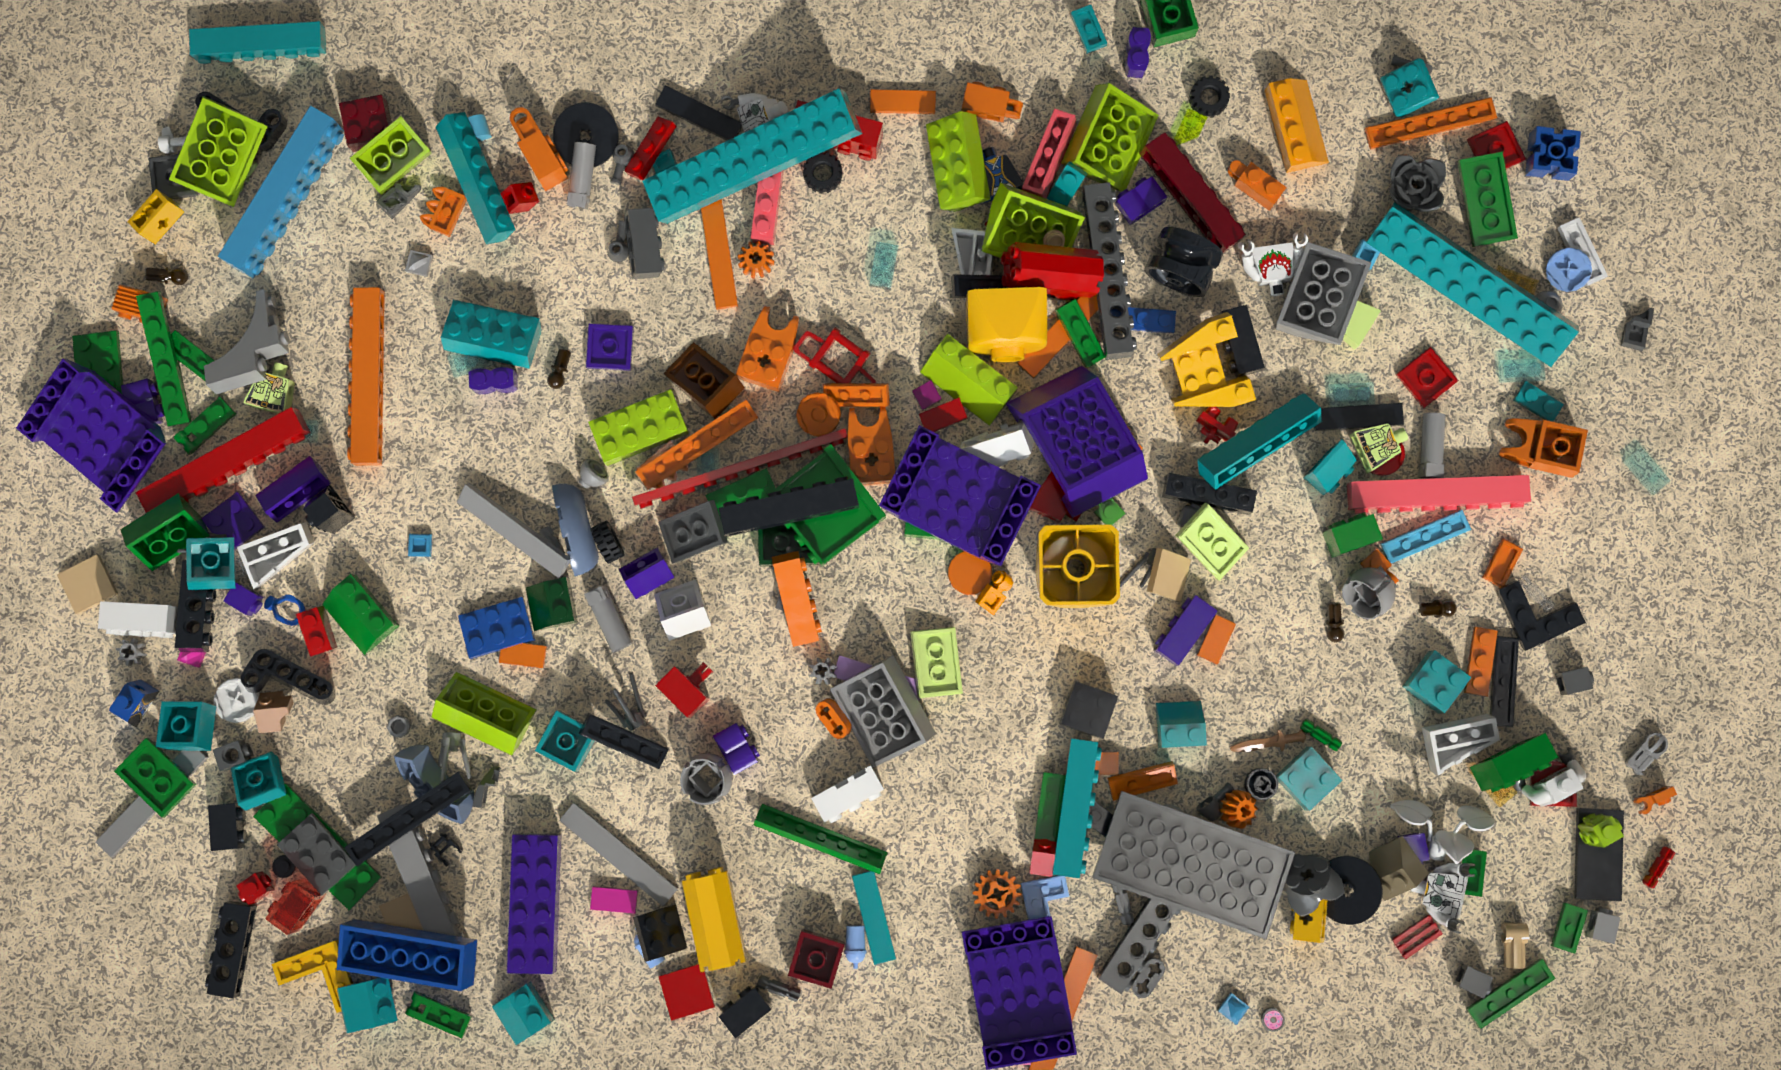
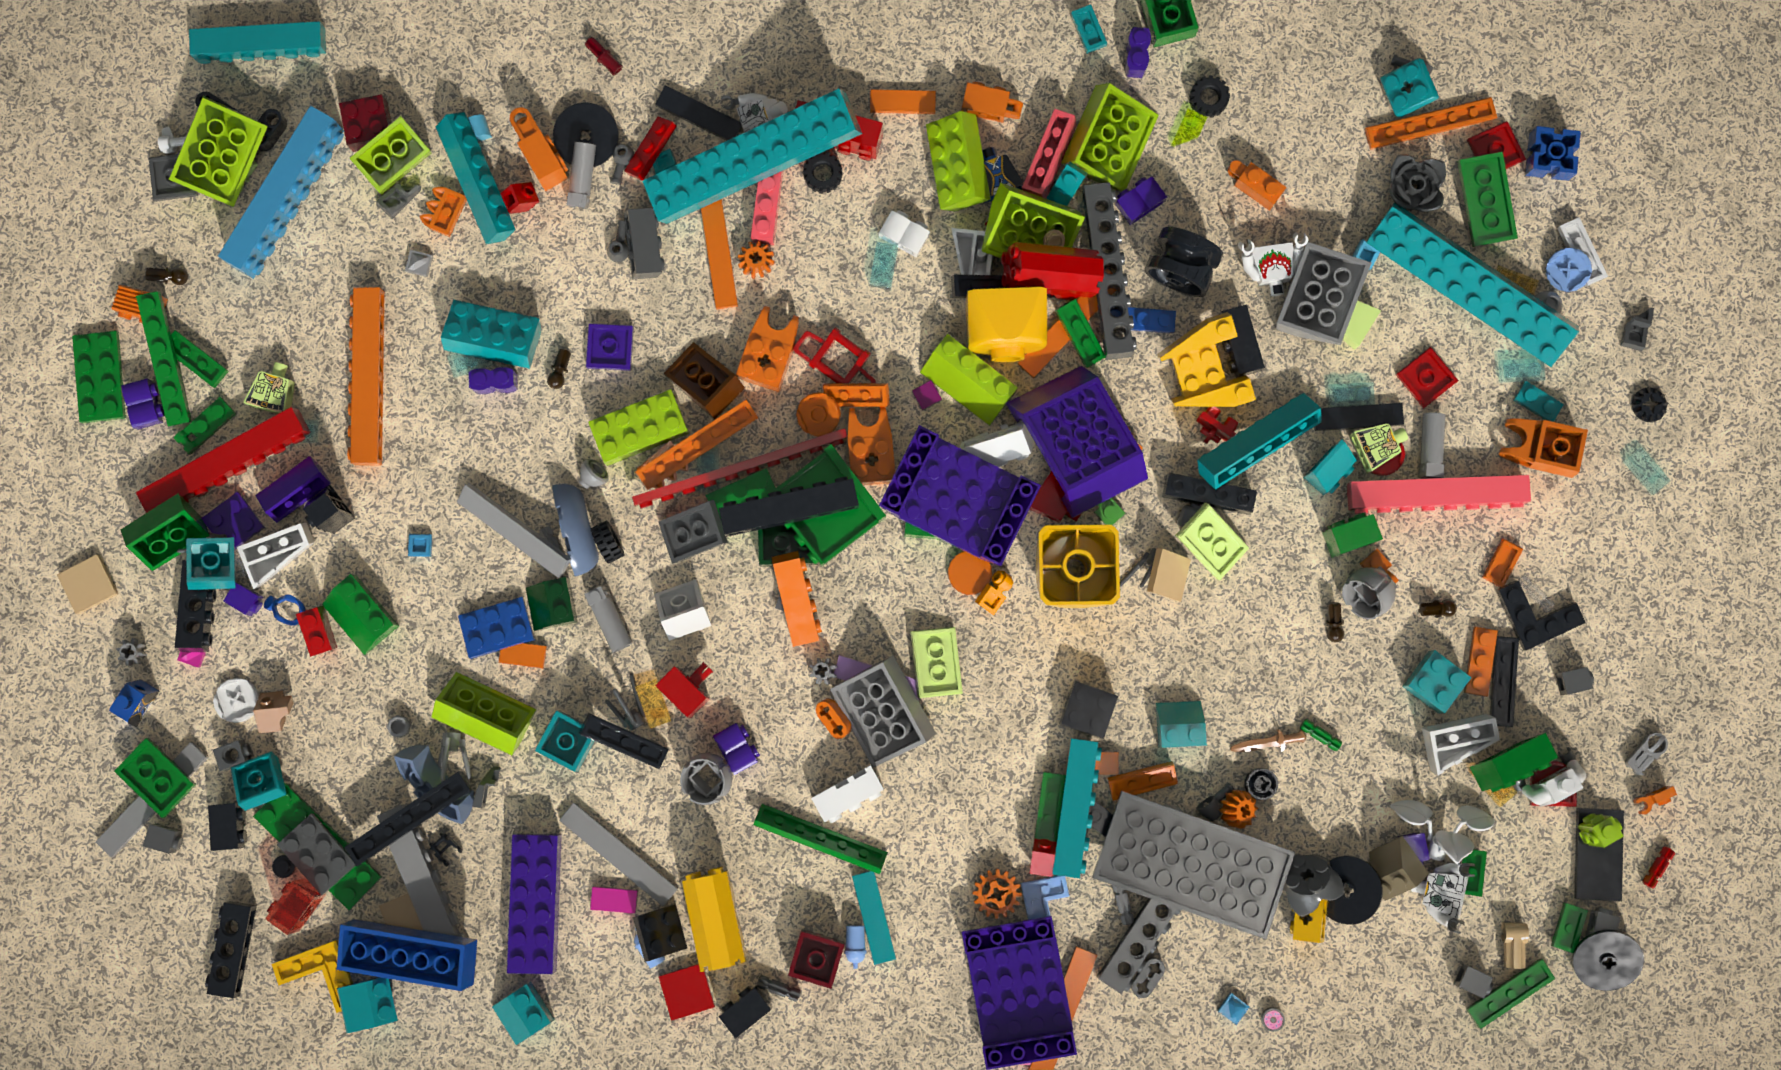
dark purple slope [16,358,166,513] -> none
white brick [98,601,178,638] -> none
yellow brick [127,189,184,244] -> none
teal brick [156,701,217,751] -> none
light grey arch [204,289,290,394] -> none
red brick [236,871,275,905] -> none
black beam [240,649,336,705] -> none
green plate [405,991,472,1038] -> none
dark purple brick [619,547,675,599] -> none
red tile [919,397,968,432] -> none
dark red brick [1140,132,1246,254] -> none
dark purple brick [1154,595,1217,666] -> none
orange tile [1197,615,1236,665] -> none
light orange slope [1265,78,1329,173] -> none
teal brick [1276,747,1343,811] -> none
medium azure tile [1380,510,1471,563] -> none
red tile [1392,915,1443,959] -> none
none -> dark grey brick [143,823,183,854]
none -> dark red axle [585,37,623,76]
none -> clear yellow tile [635,679,671,729]
none -> white brick [878,210,930,258]
none -> piece [1572,930,1644,991]
none -> black gear [1632,387,1669,422]

